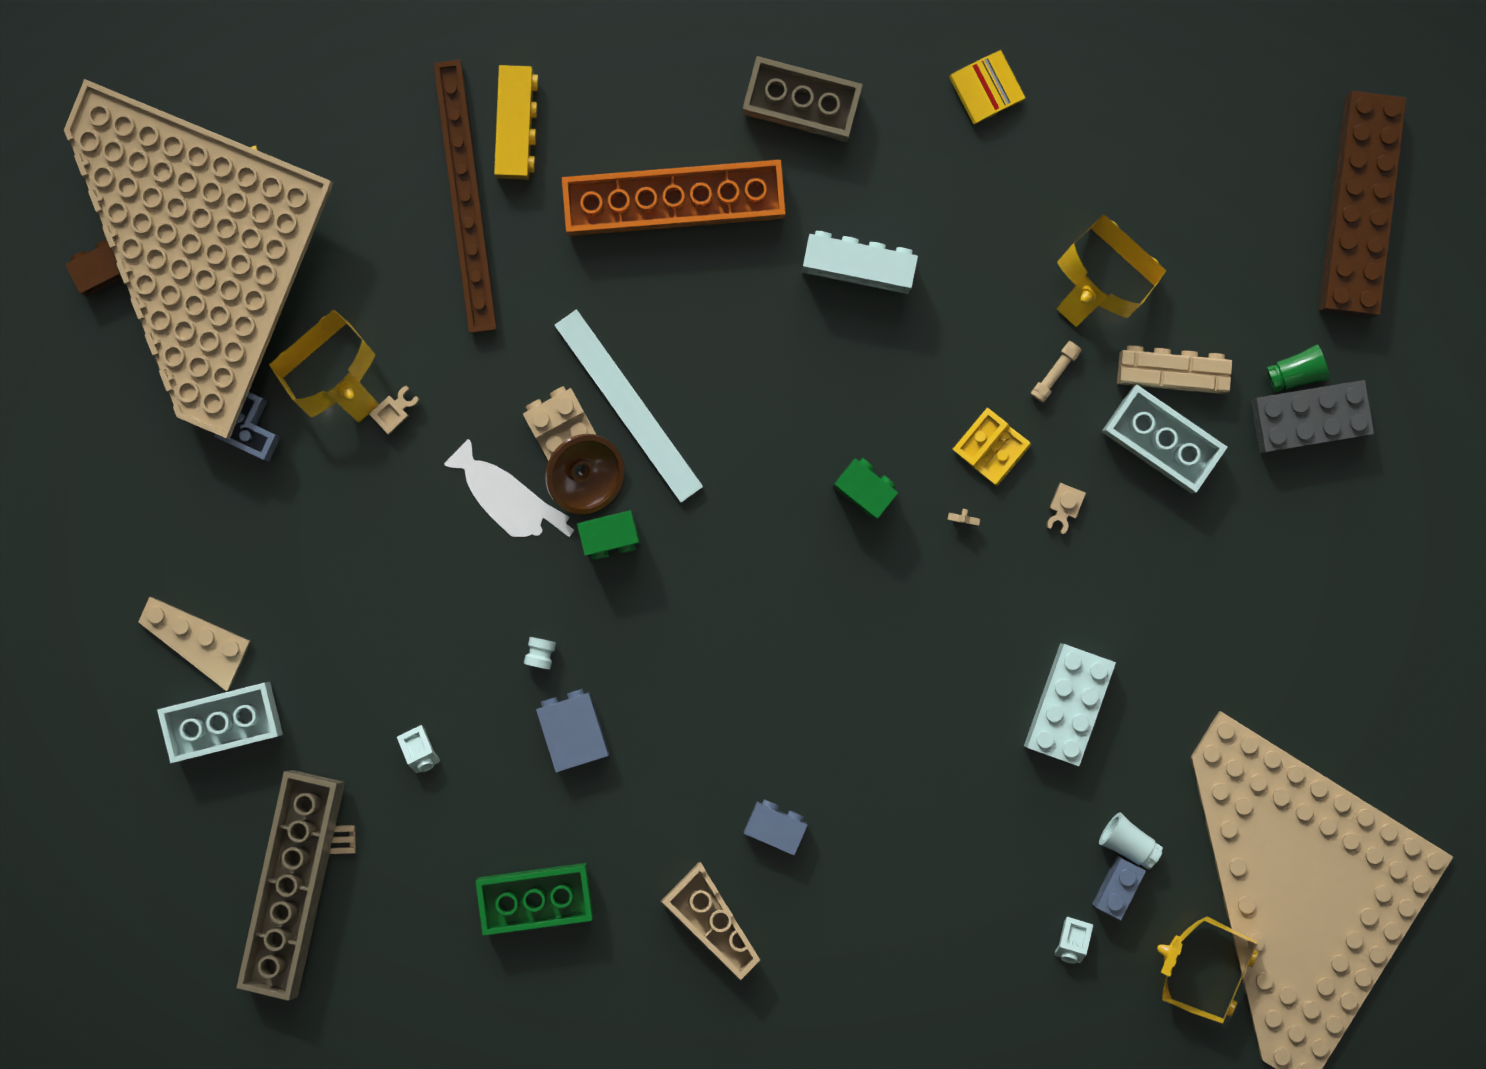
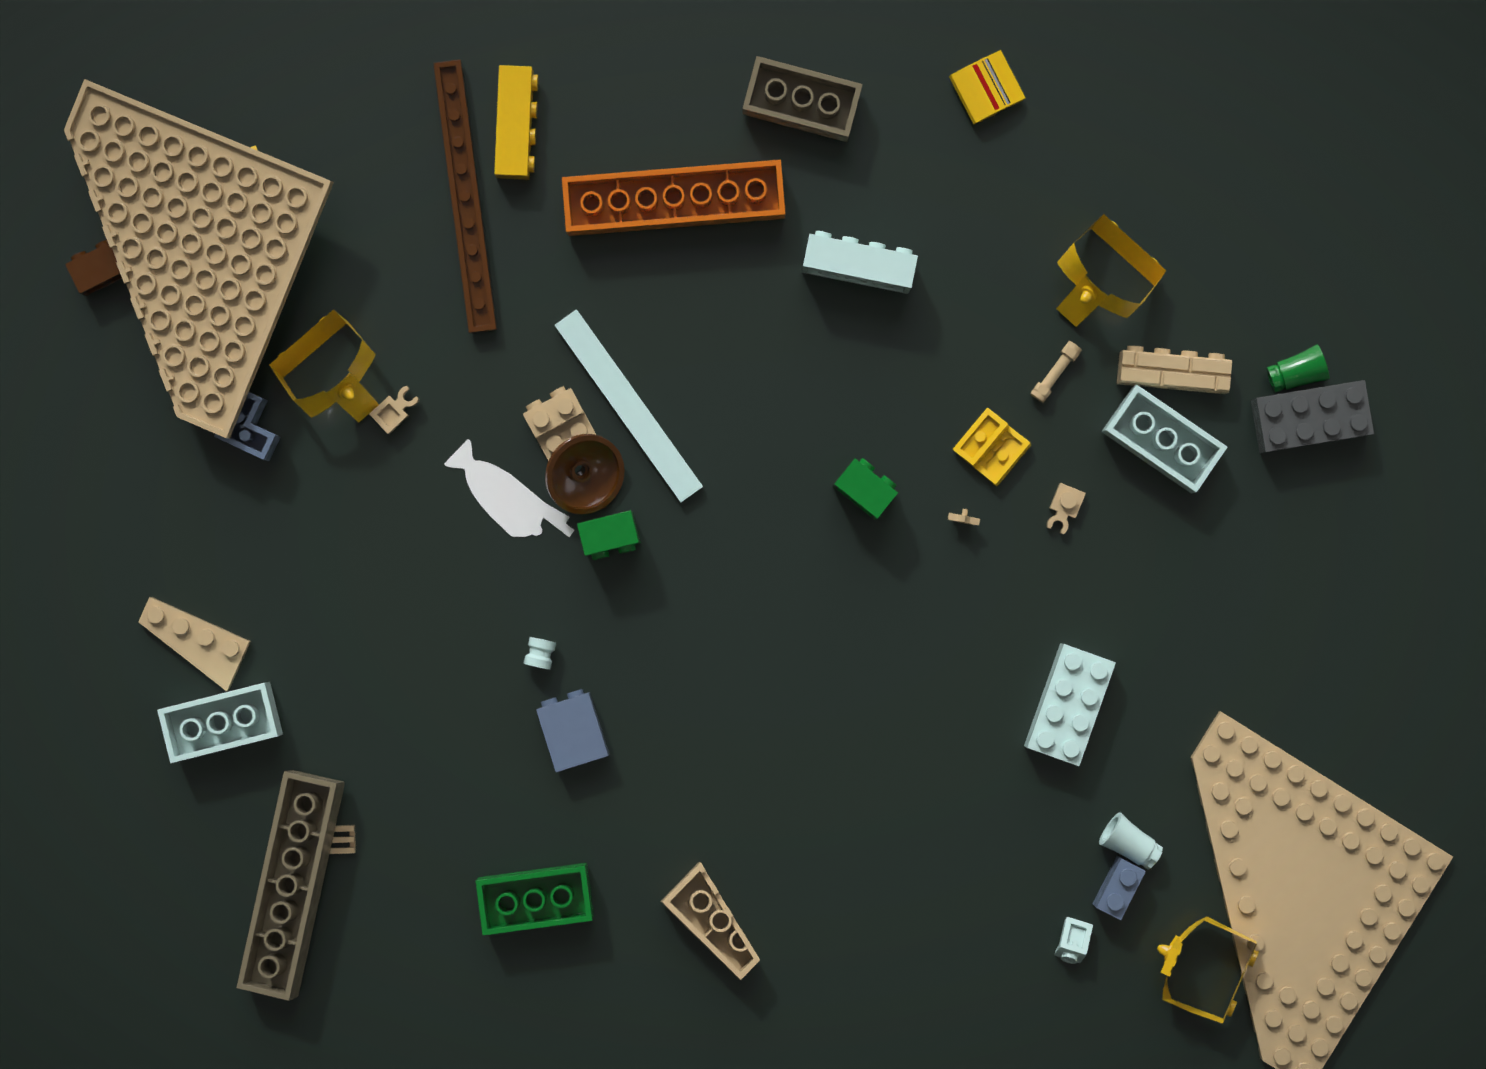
light aqua bracket [397,725,440,773] -> none
sand blue brick [744,799,807,855] -> none
reddish brown brick [1319,91,1406,318] -> none

